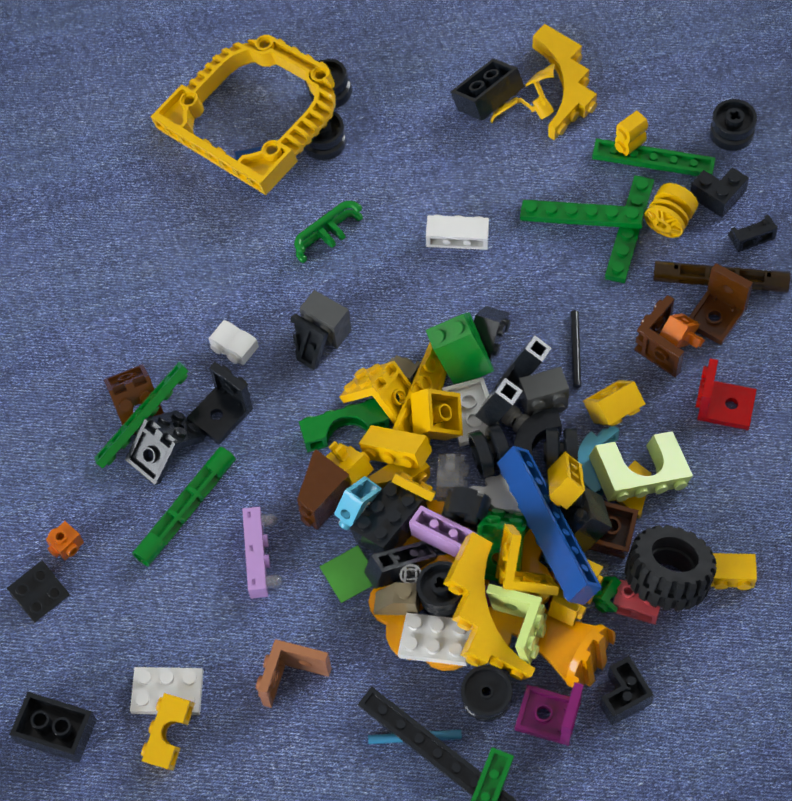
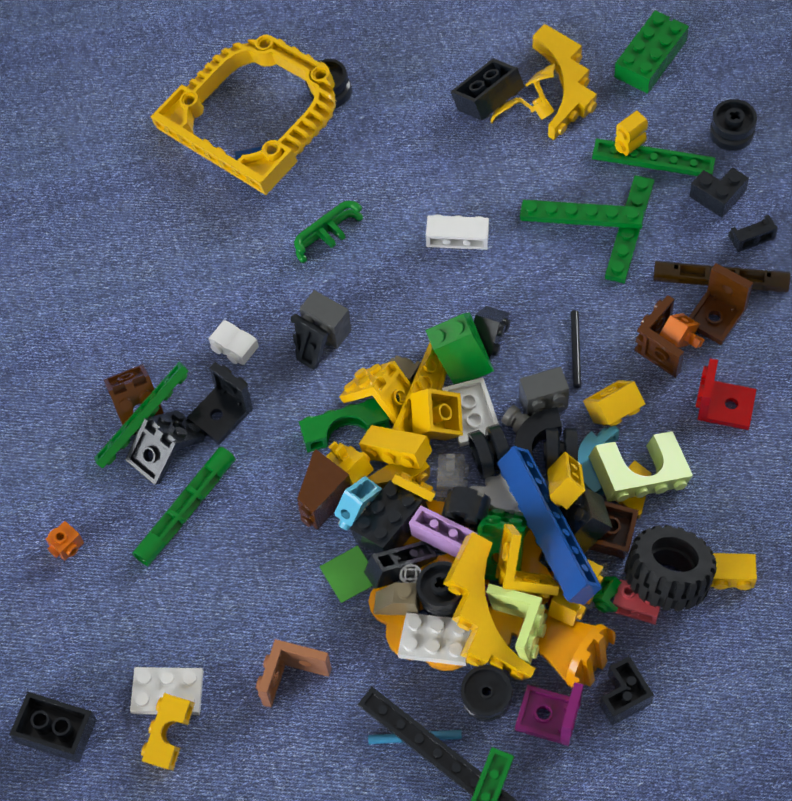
black hinge [7,560,70,623] -> none
lavender piece [242,507,282,599] -> none
black wheel [304,111,346,161] -> none
black arch [475,335,552,426] -> none
yellow wheel [644,183,698,238] -> none
none -> green piece [614,10,689,94]

